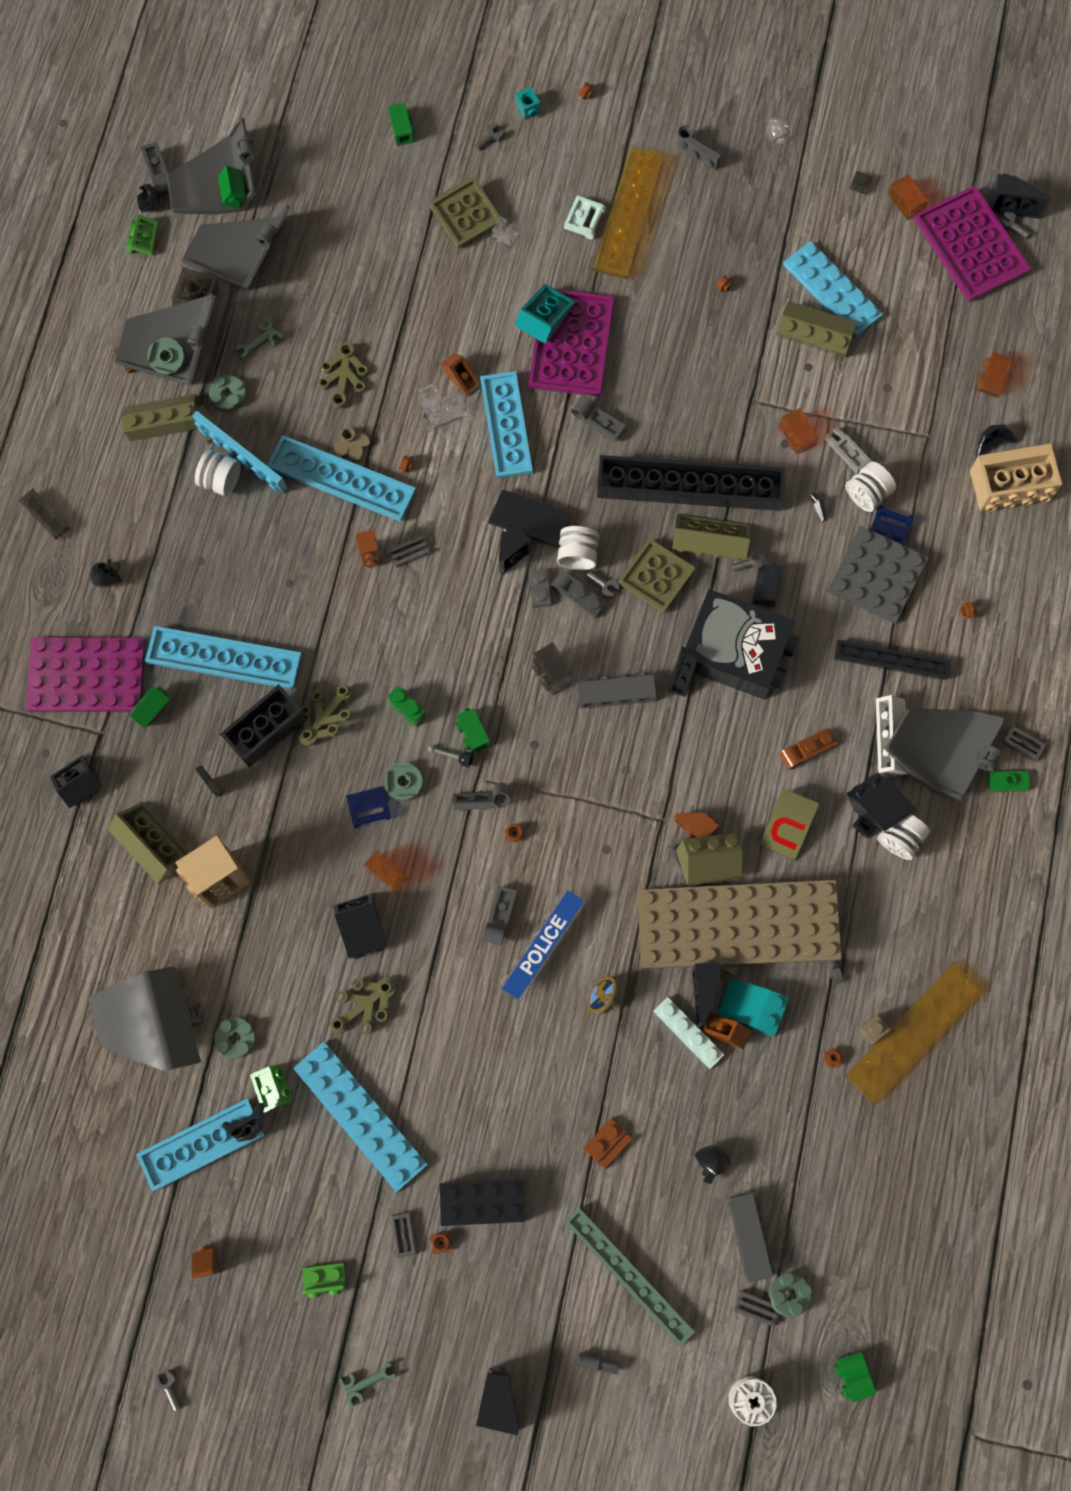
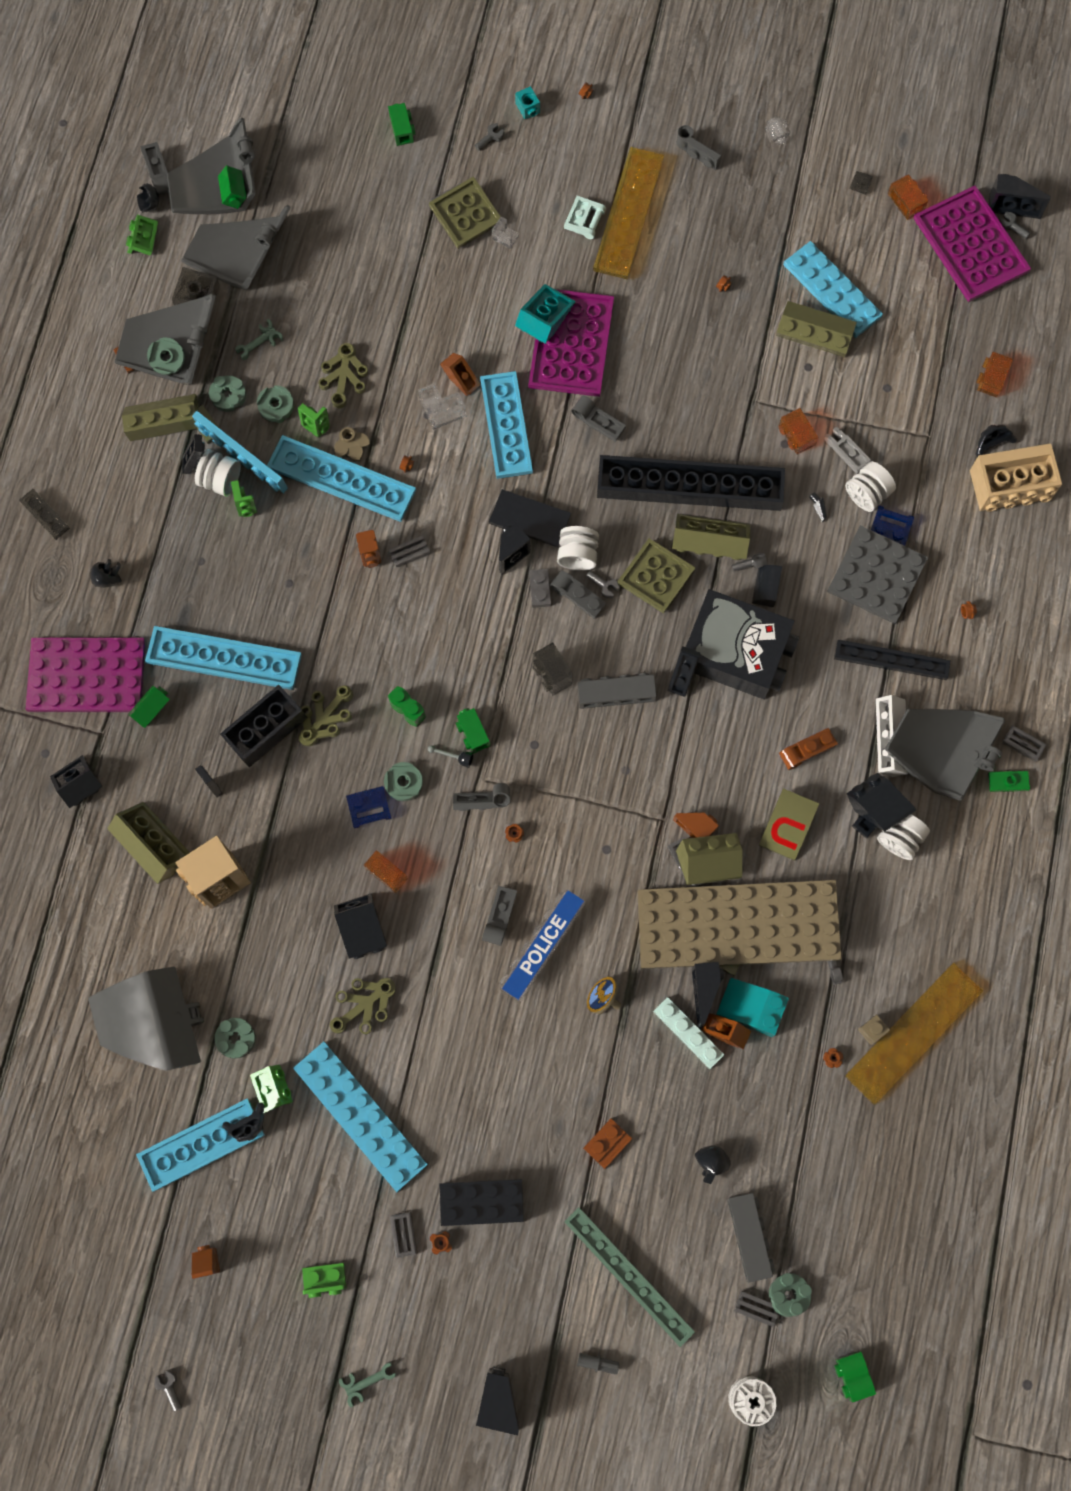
none -> black plate [182,434,205,474]
none -> bright green bracket [231,480,257,517]
none -> sand green plate [257,385,294,423]
none -> bright green bracket [298,403,330,438]

